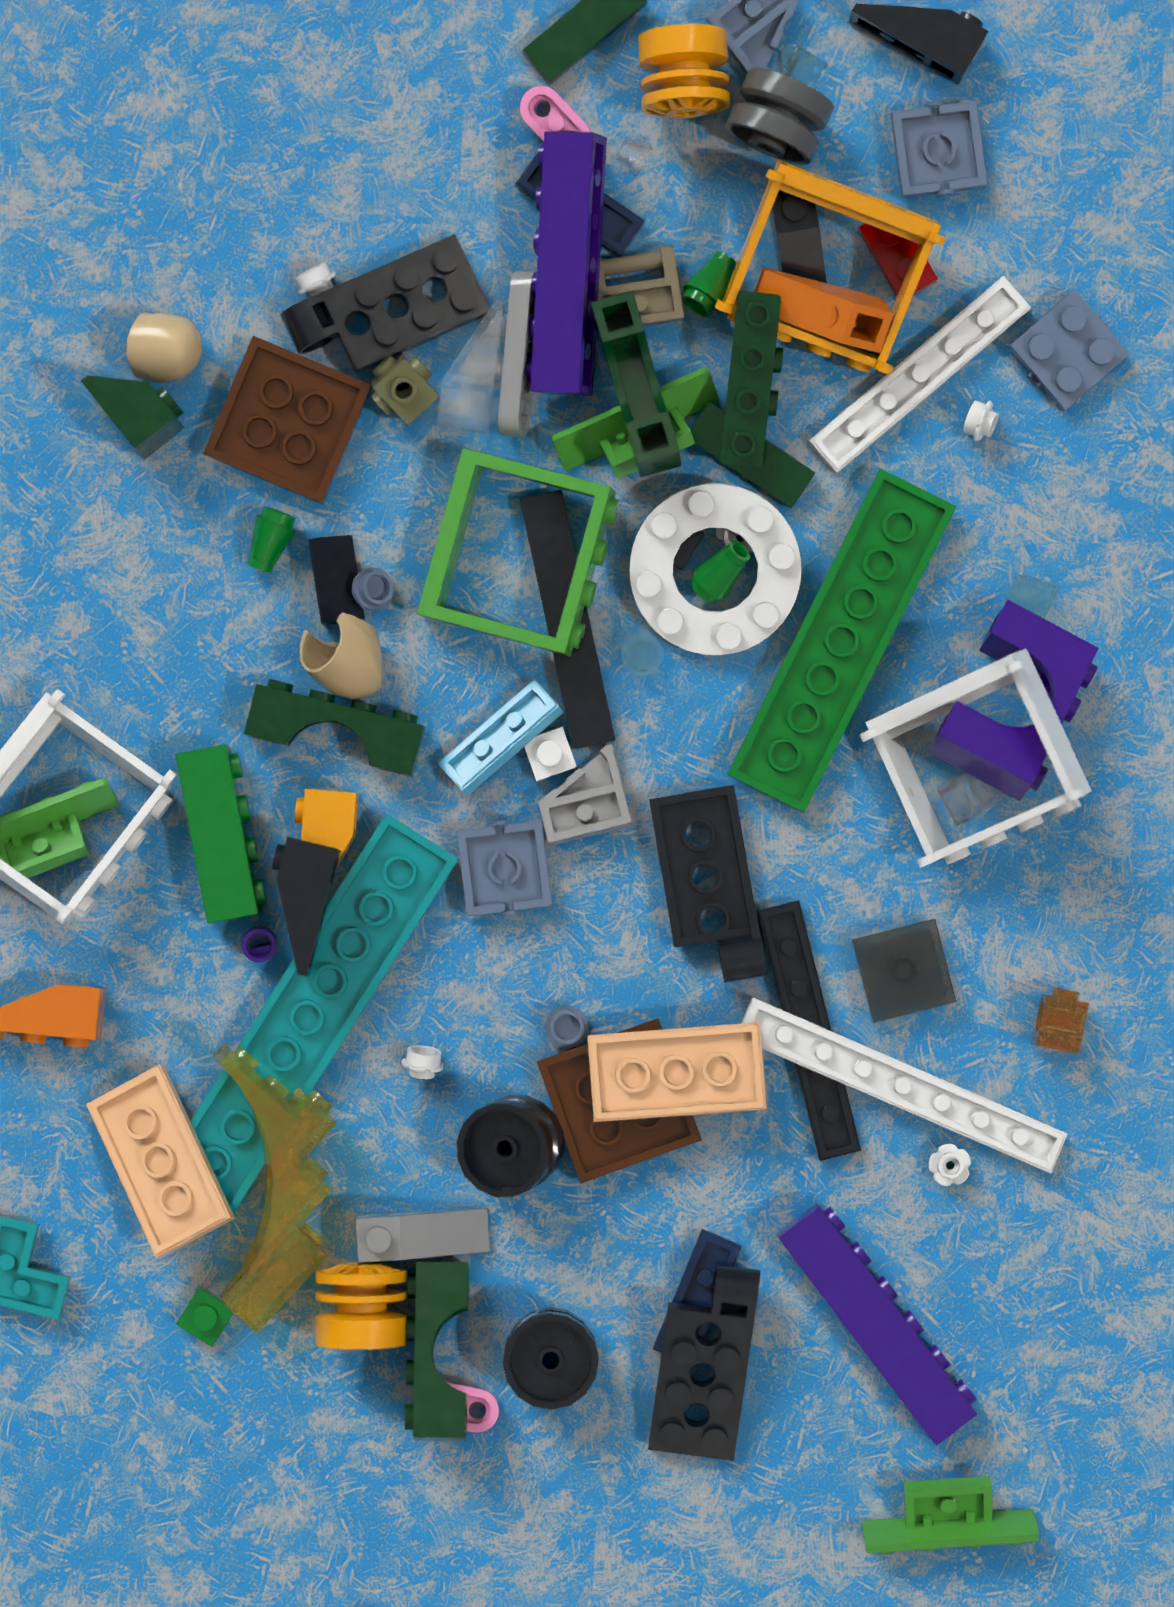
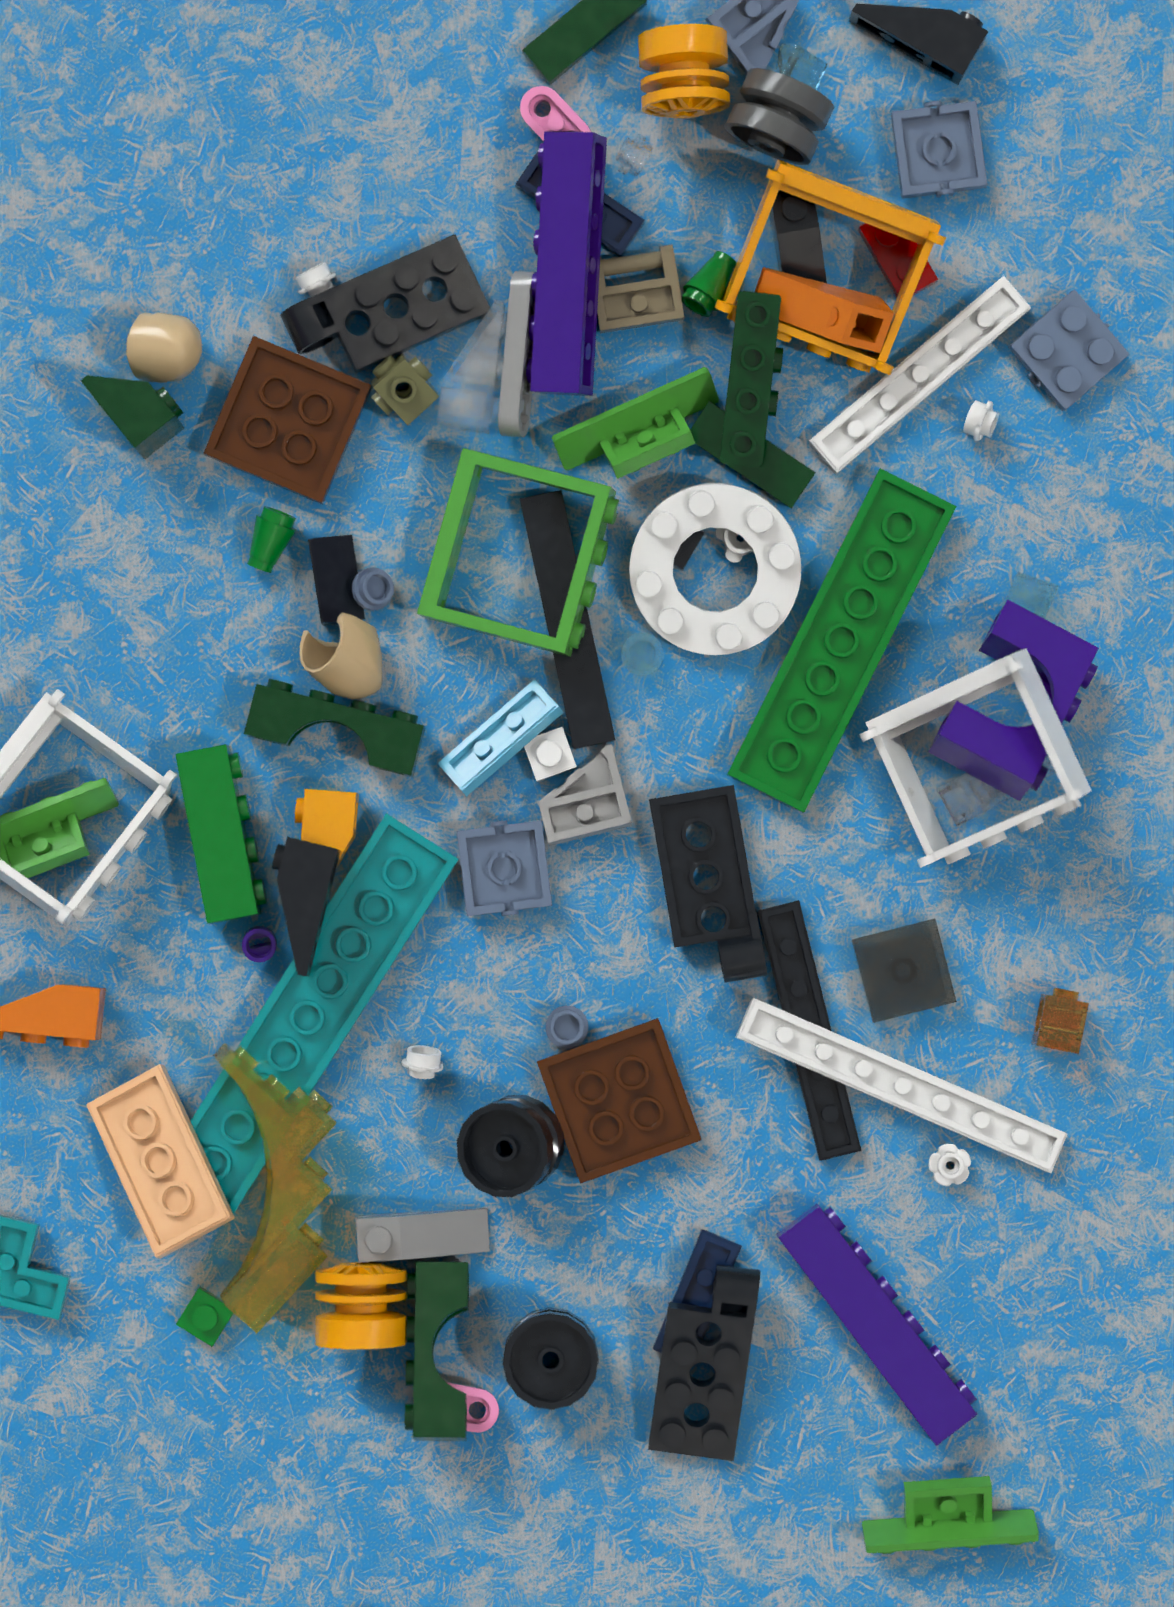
light nougat tile [587,1022,767,1122] -> none
dark green arch [591,291,682,478] -> none
green cone [691,541,750,603] -> none

